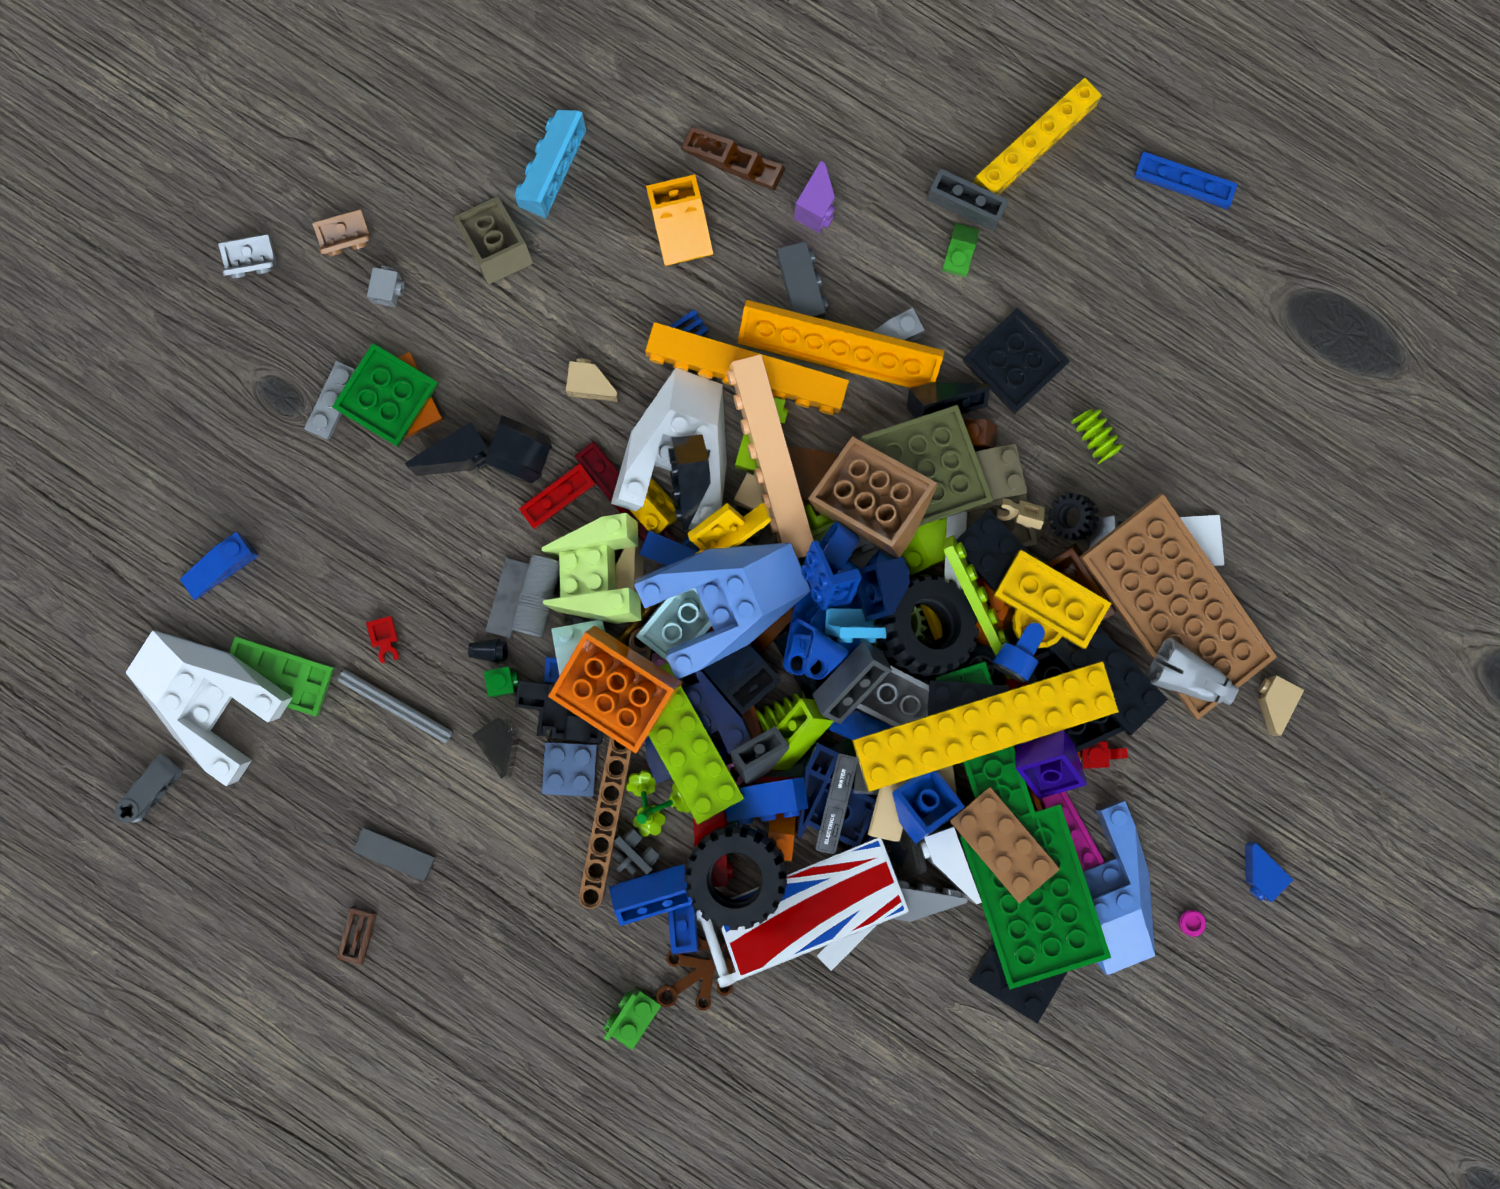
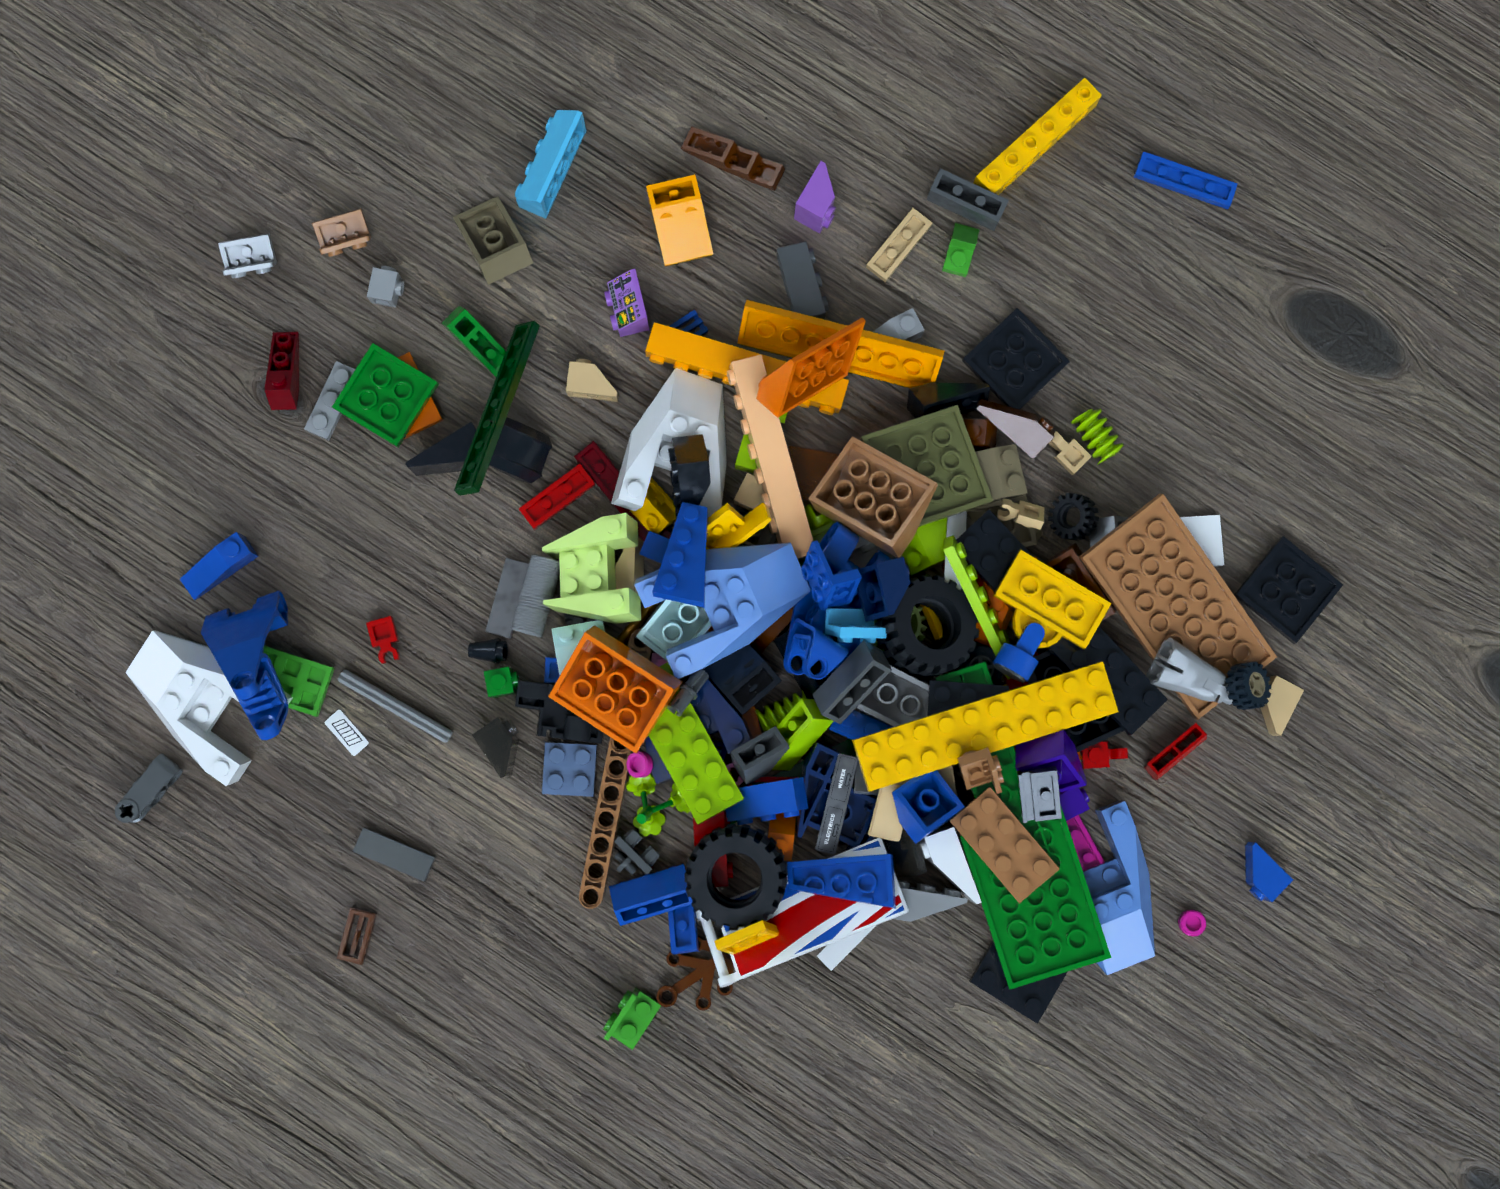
none -> blue piece [201,590,288,740]
none -> dark red slope [264,332,299,410]
none -> white sticker [324,710,369,756]
none -> green slope [441,306,506,377]
none -> dark green tile [454,320,540,496]
none -> medium lavender slope [604,269,649,337]
none -> dark pink tile [626,751,653,778]
none -> blue wing [652,502,708,608]
none -> dark grey axle [667,669,709,717]
none -> yellow tile [714,920,779,955]
none -> orange slope [756,318,866,418]
none -> blue wing [787,854,896,909]
none -> tan plate [866,208,932,282]
none -> medium nougat bracket [958,747,1004,794]
none -> slope [977,399,1054,459]
none -> plate [1017,766,1062,823]
none -> tan plate [1048,431,1092,475]
none -> dark purple brick [1059,788,1090,821]
none -> red piece [1144,723,1207,780]
none -> black wheel [1226,662,1271,710]
none -> black plate [1234,536,1343,644]

